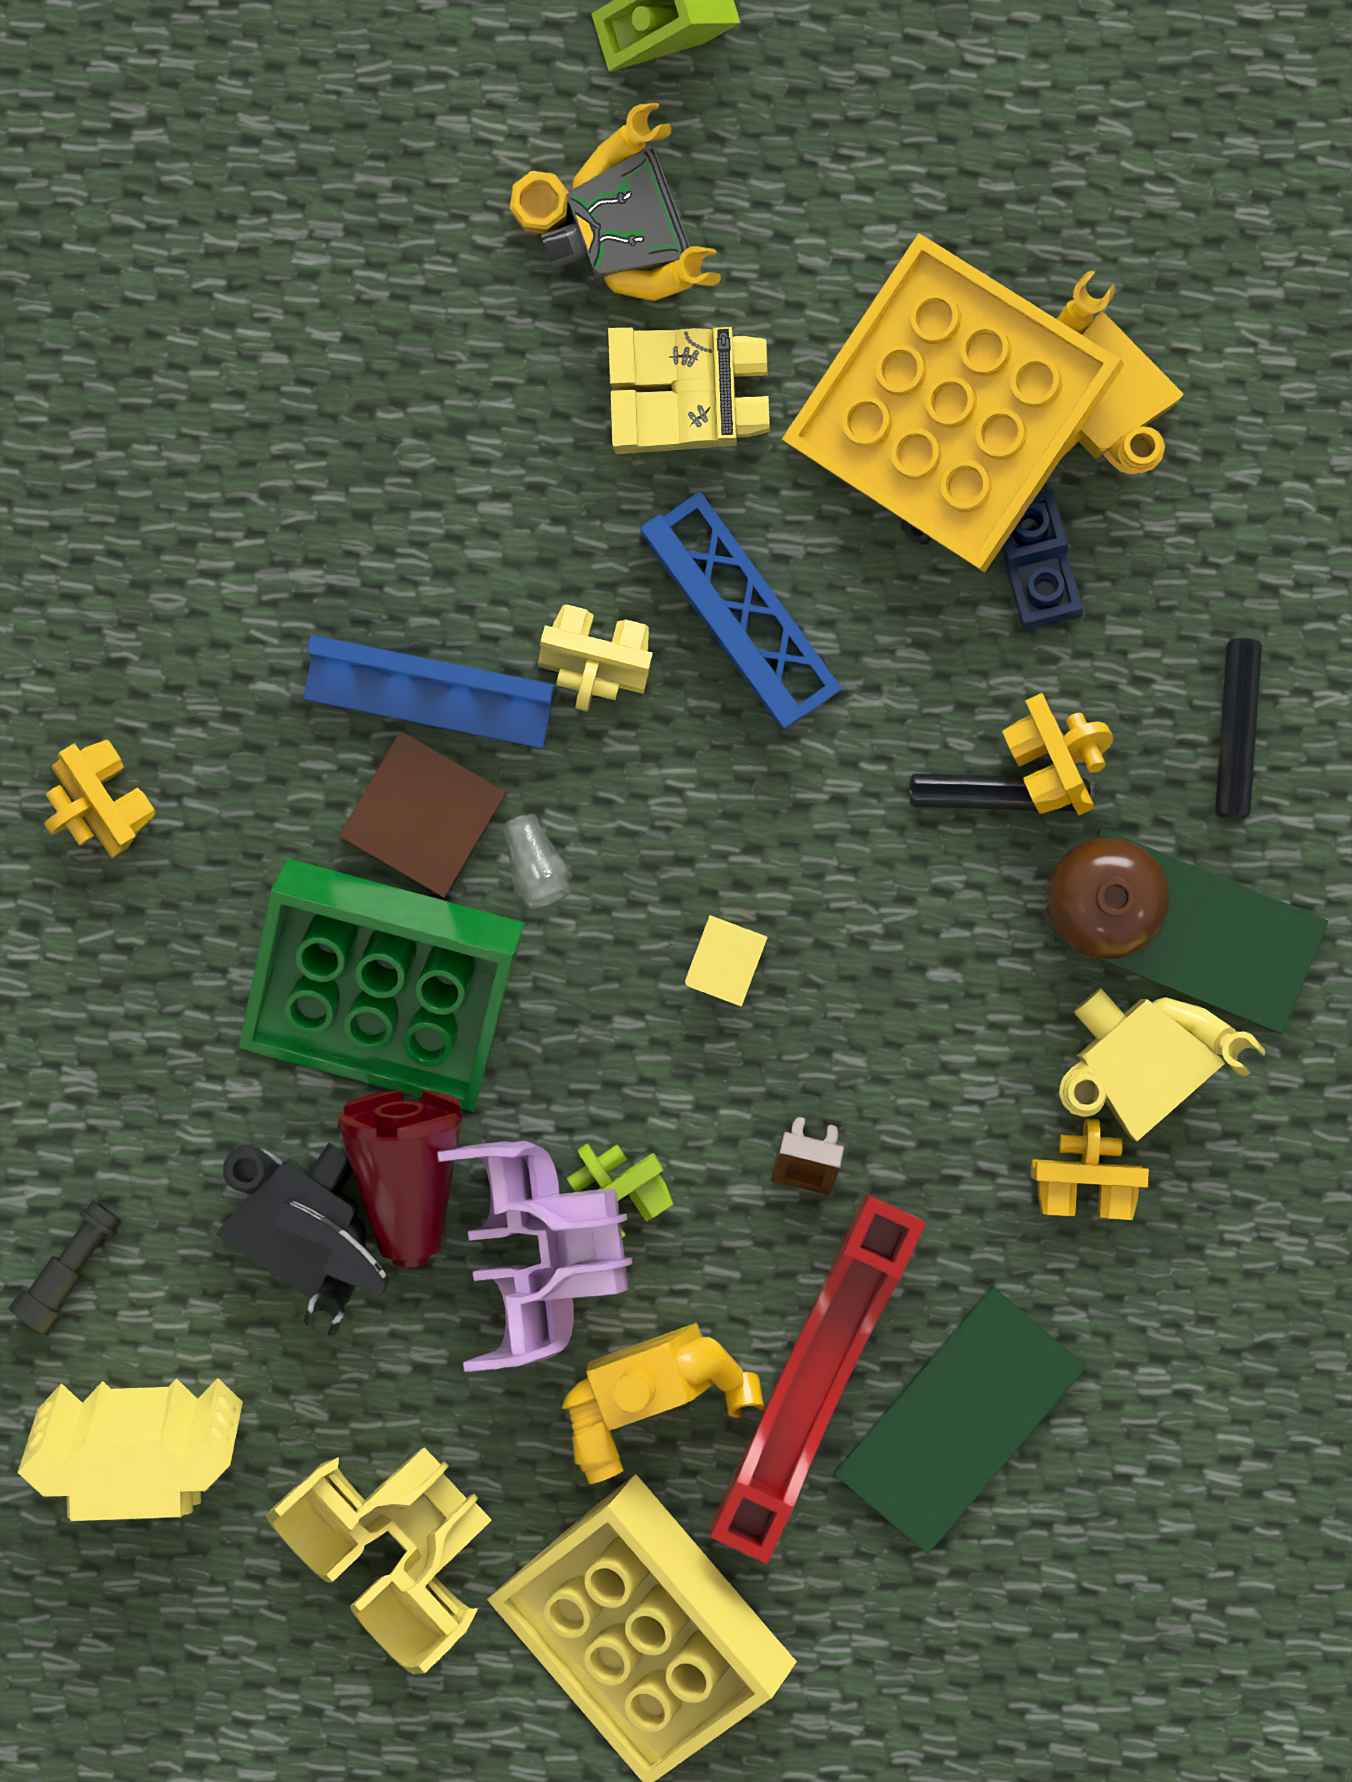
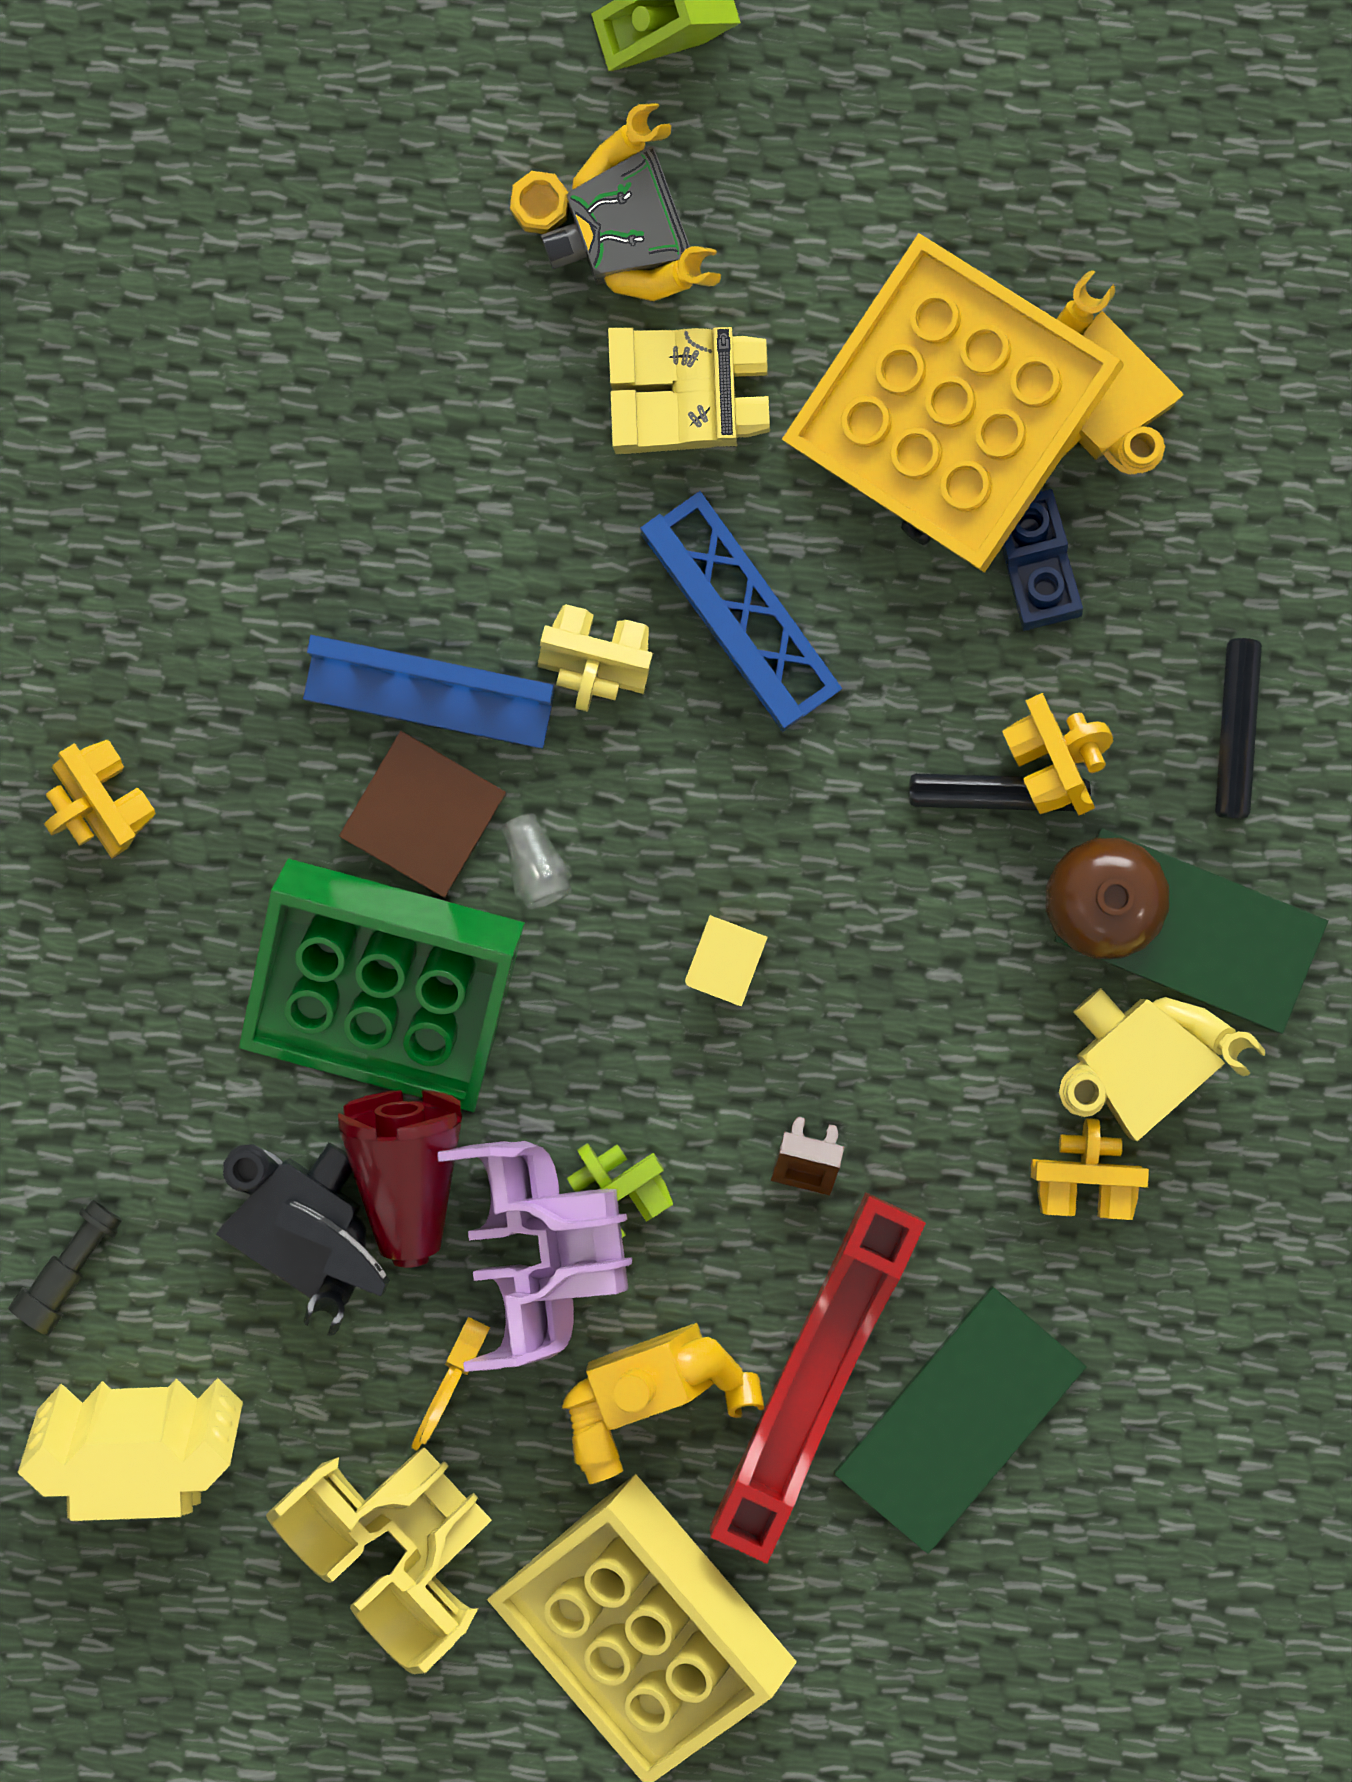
none -> yellow piece [411,1317,490,1451]

